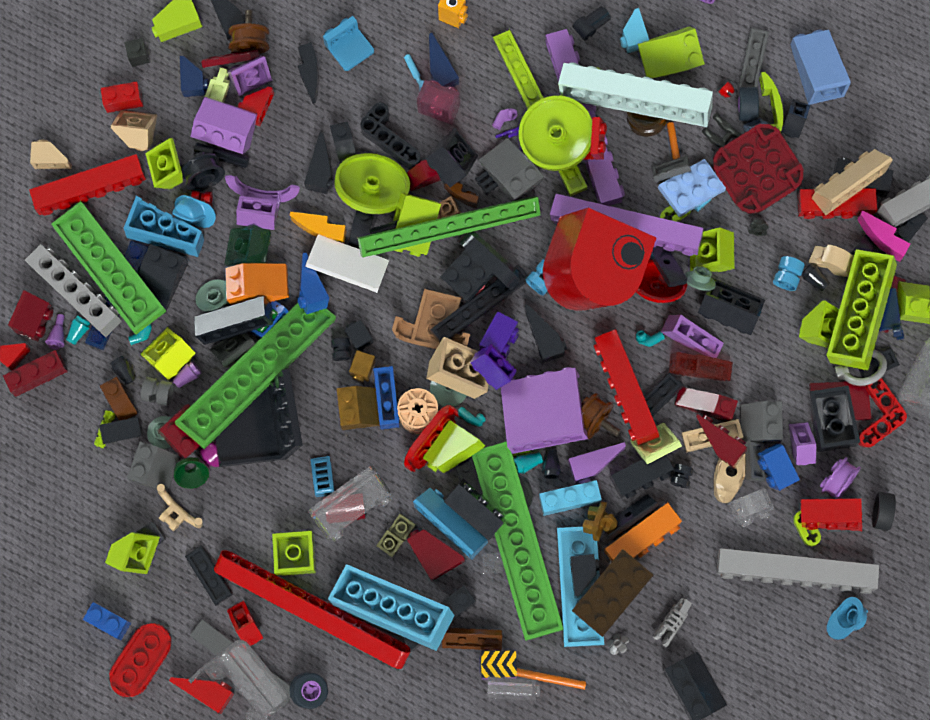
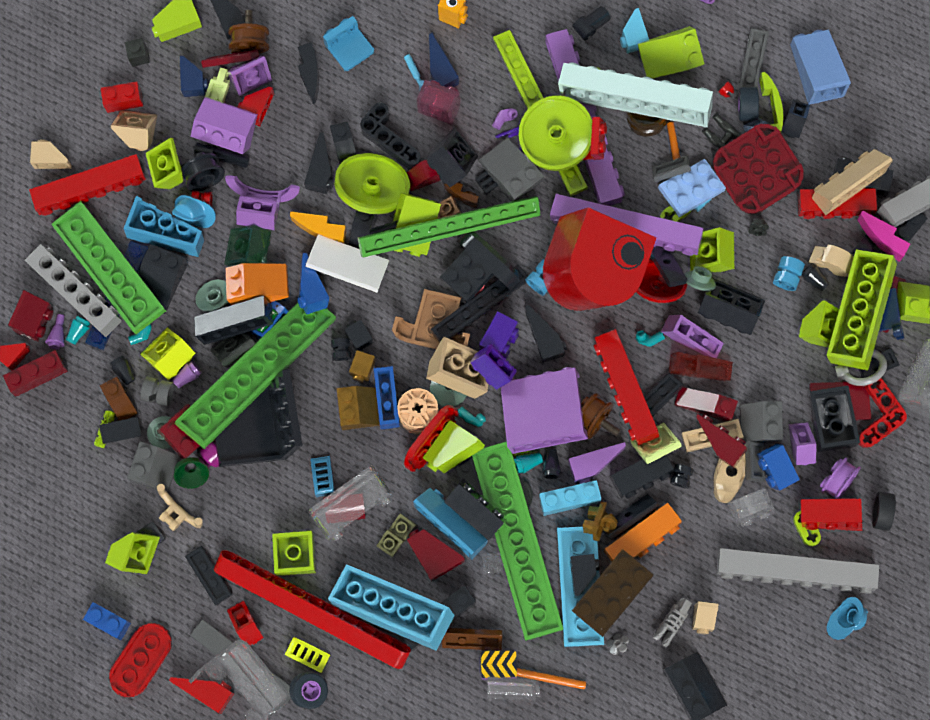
none -> neon yellow slope [285,637,330,673]
none -> tan slope [692,601,718,634]

